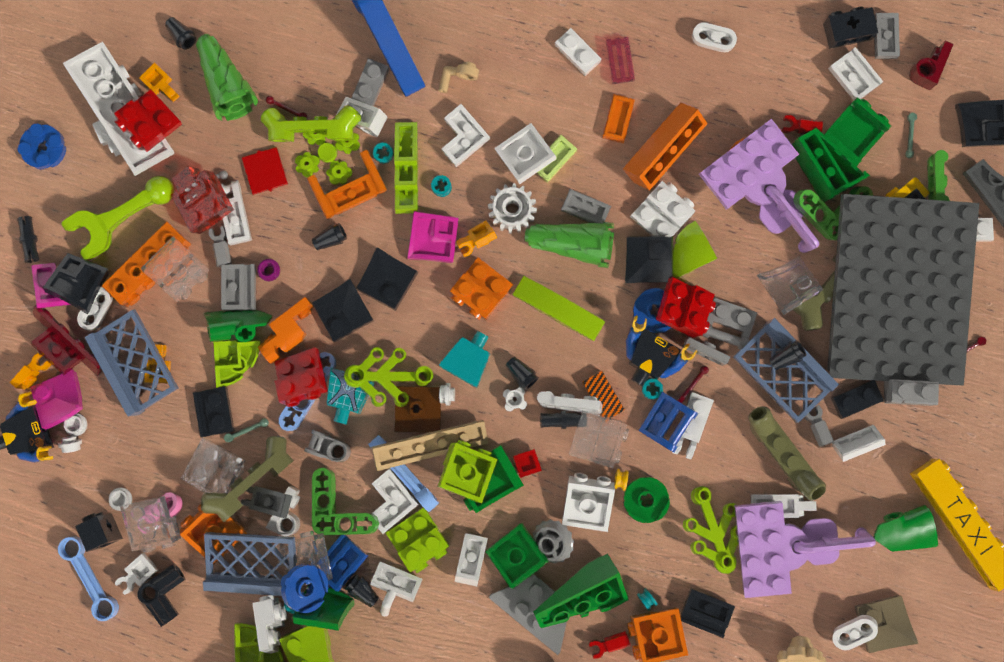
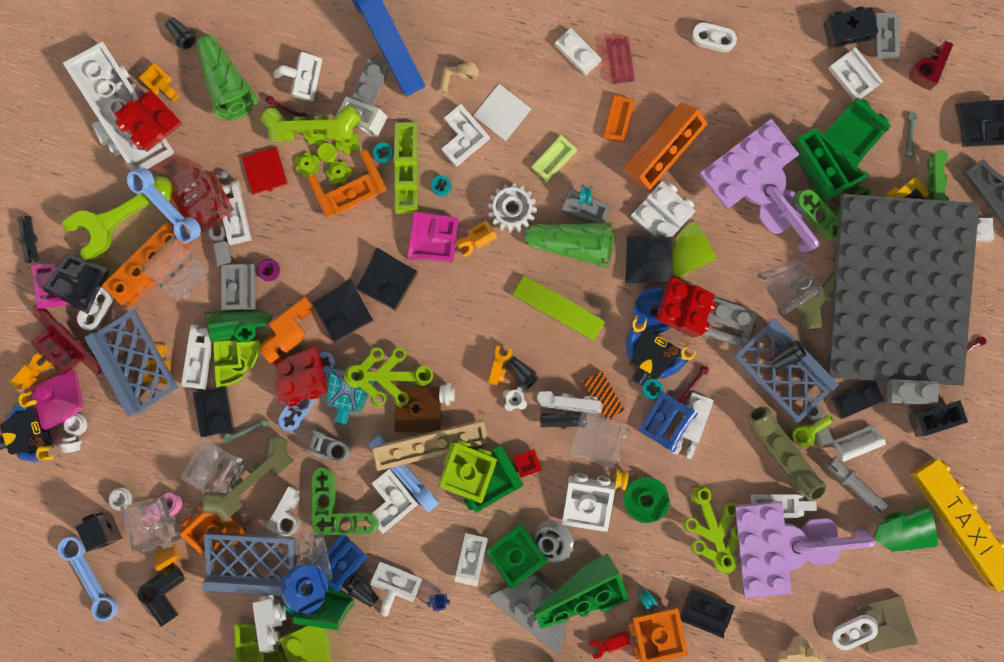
blue plate [18,124,66,170] -> none
white plate [115,553,159,595] -> none
dark grey hinge [241,486,292,519] -> none
black cone [312,223,347,251] -> none
lime plate [386,508,450,573] -> none
teal torso [439,331,490,388] -> none
orange plate [450,257,513,320] -> none
white plate [494,123,557,184] -> none
light grey plate [683,337,730,366] -> none
red bar [781,115,823,134] -> none
none -> light blue piece [127,168,201,243]
none -> light orange slope [155,543,182,571]
none -> white plate [181,324,213,390]
none -> white plate [273,52,323,102]
none -> clear blue plate [427,594,450,611]
none -> white sticker [473,84,532,141]
none -> light orange plate [488,346,512,386]
none -> teal bush [579,184,593,206]
none -> lime plate [792,414,834,447]
none -> light grey pin [826,456,888,515]
none -> black brick [908,400,968,437]

